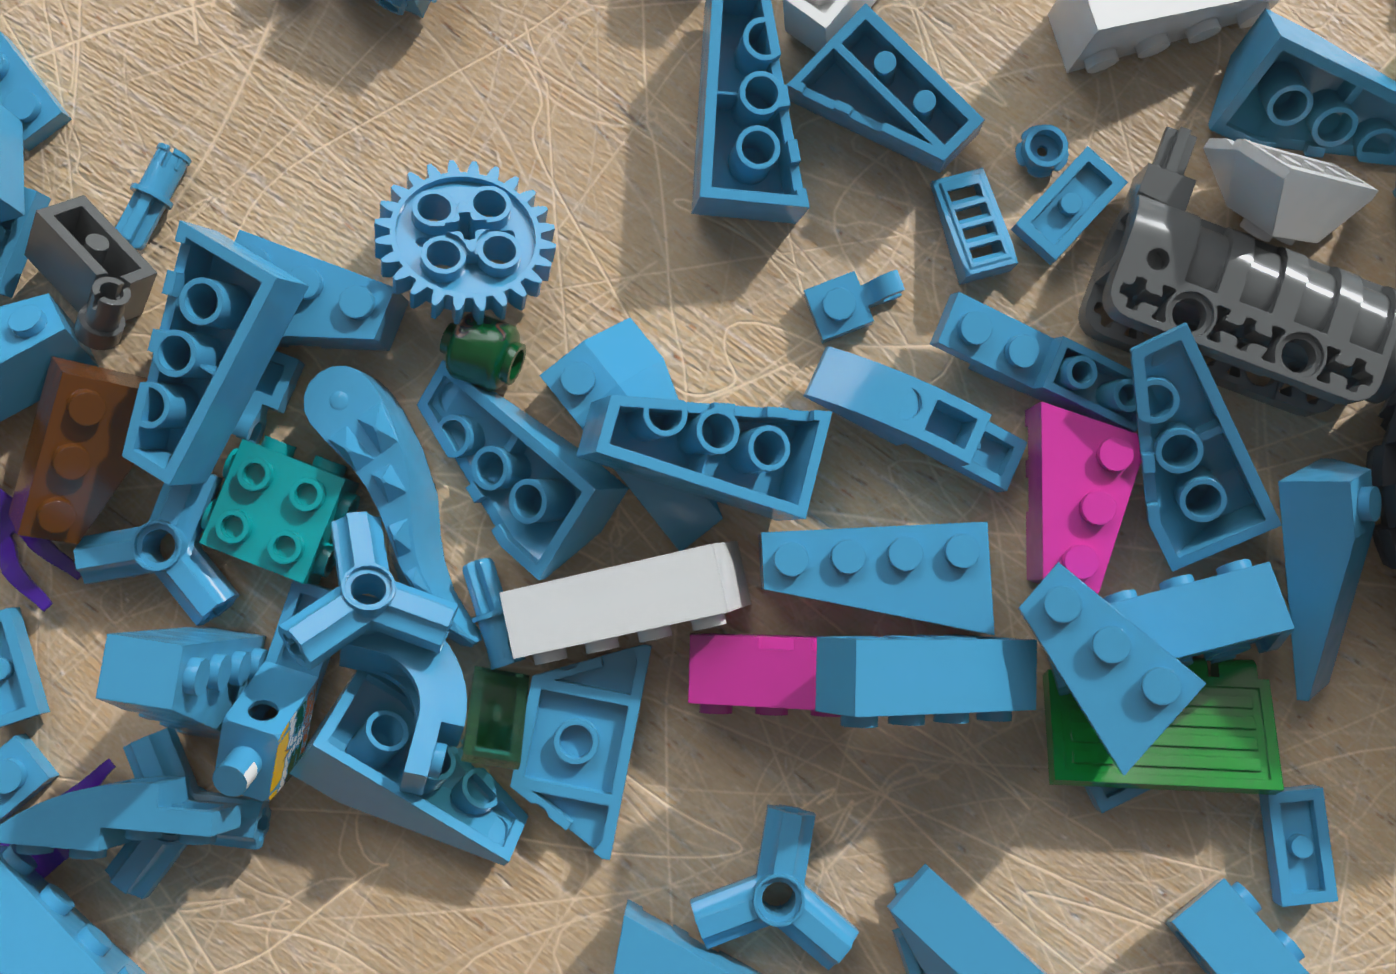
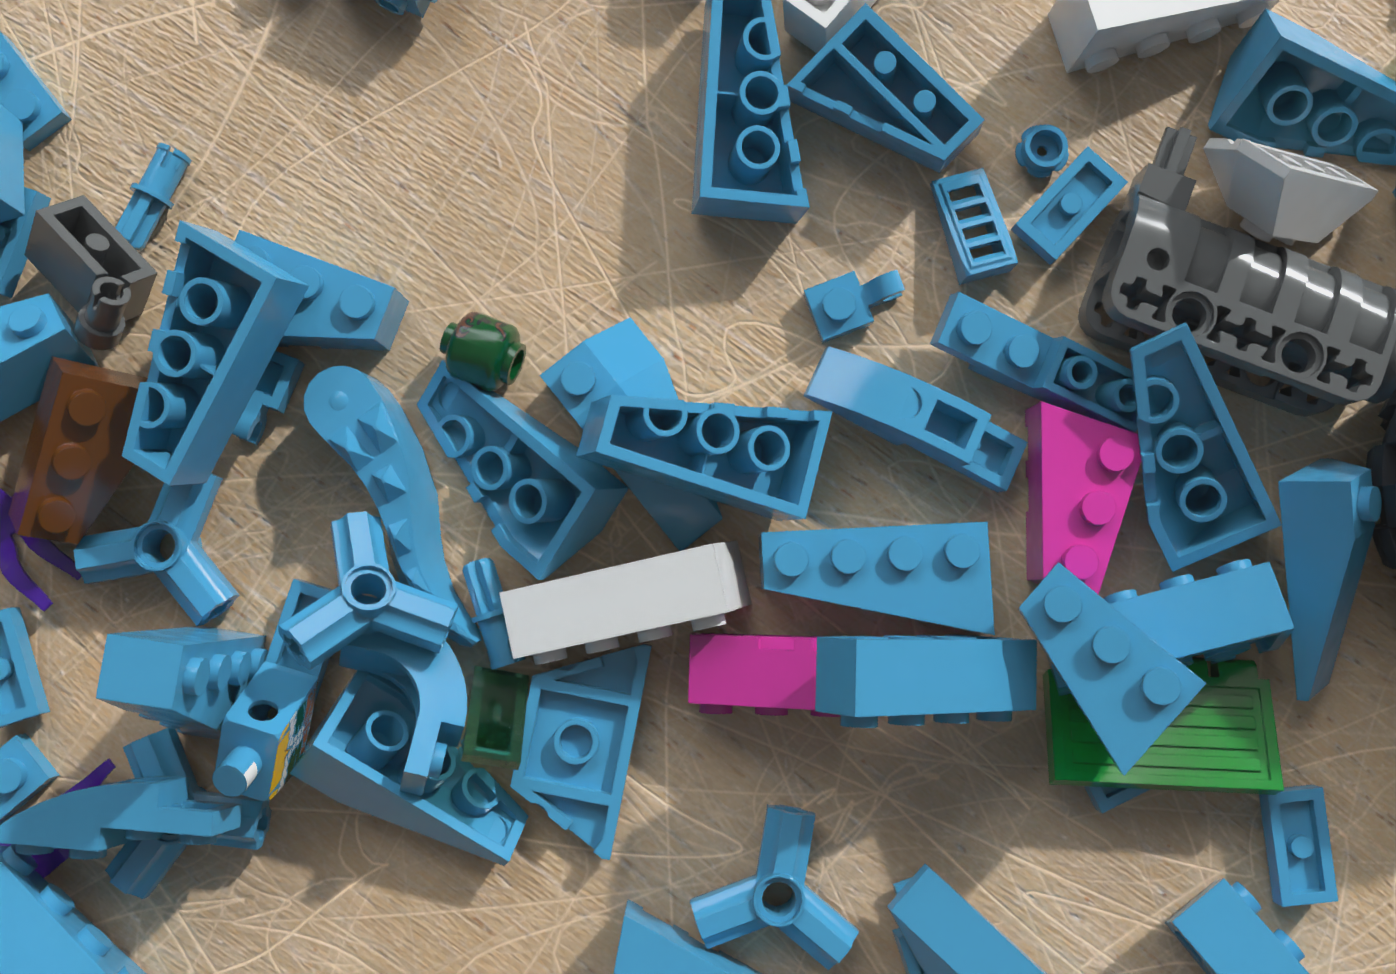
teal brick [199,435,360,584] -> none
dark azure gear [374,160,556,325] -> none

